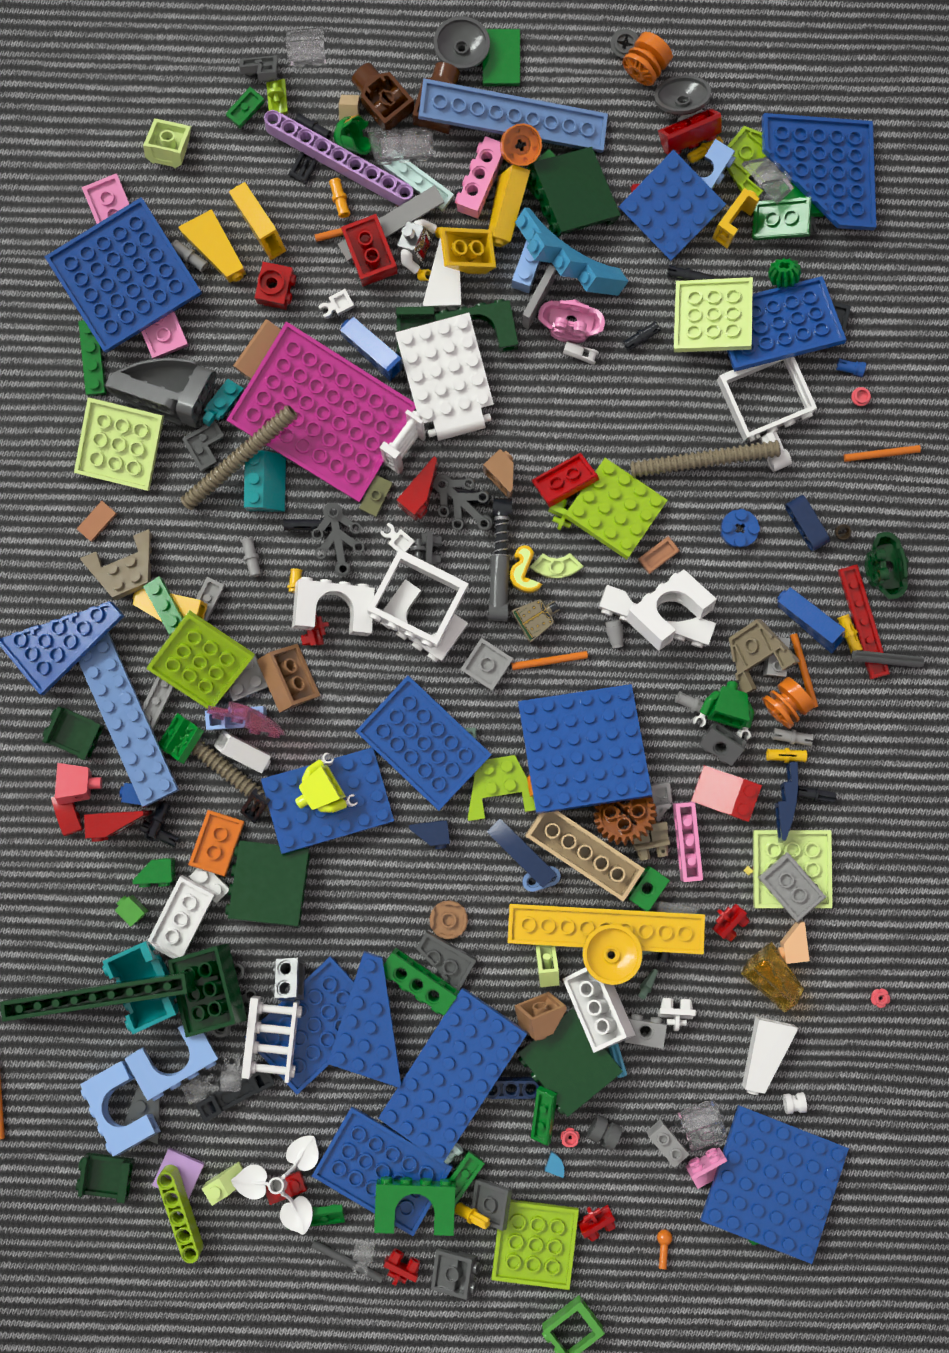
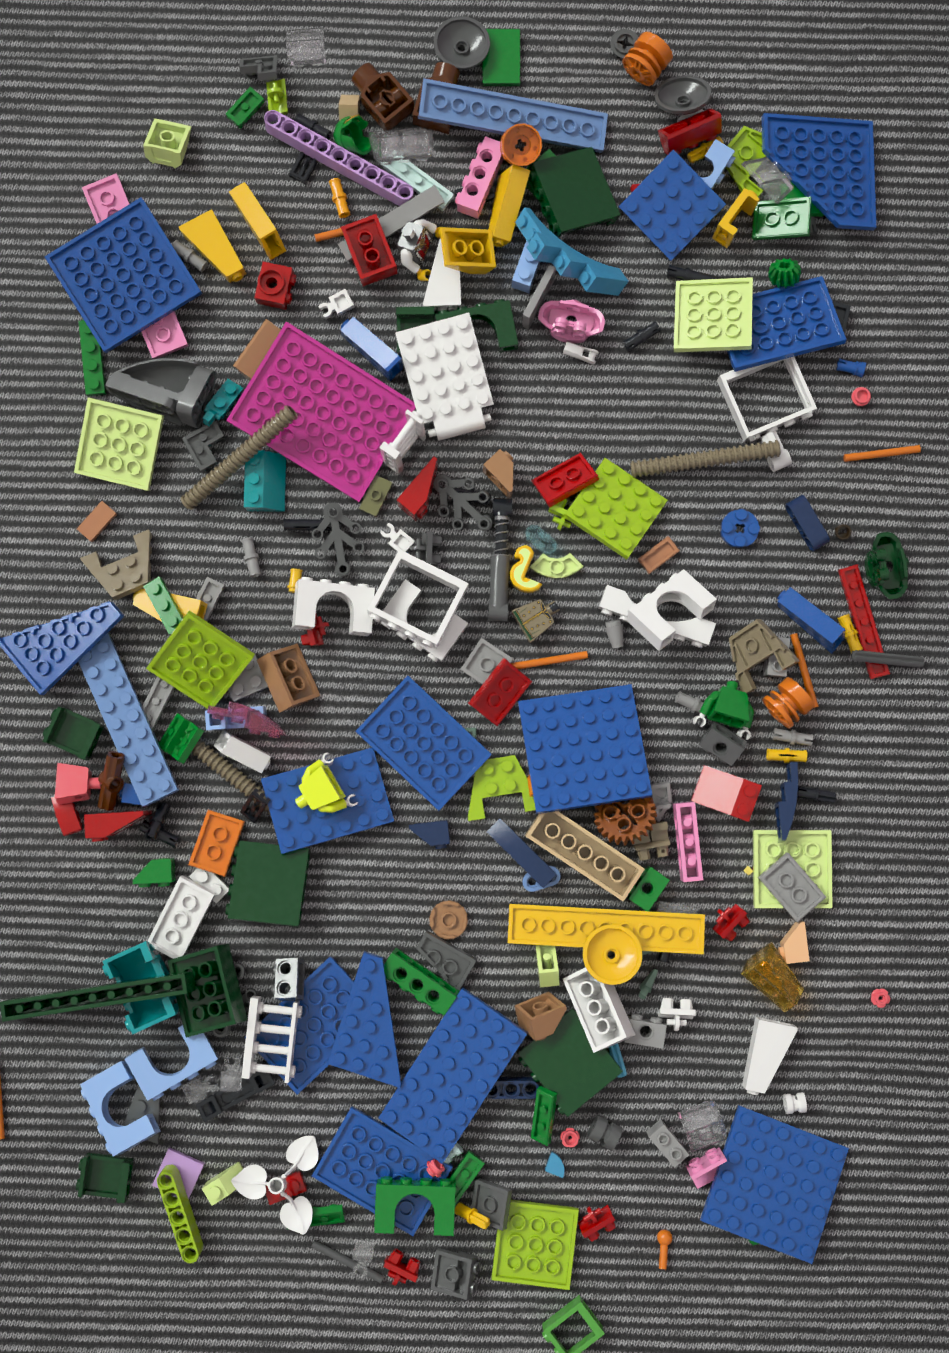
bright green brick [115,895,149,927] -> none
none -> reddish brown piece [98,751,125,811]
none -> coral plate [427,1158,445,1177]
none -> red tile [468,658,532,726]
none -> clear light blue beam [525,525,557,555]

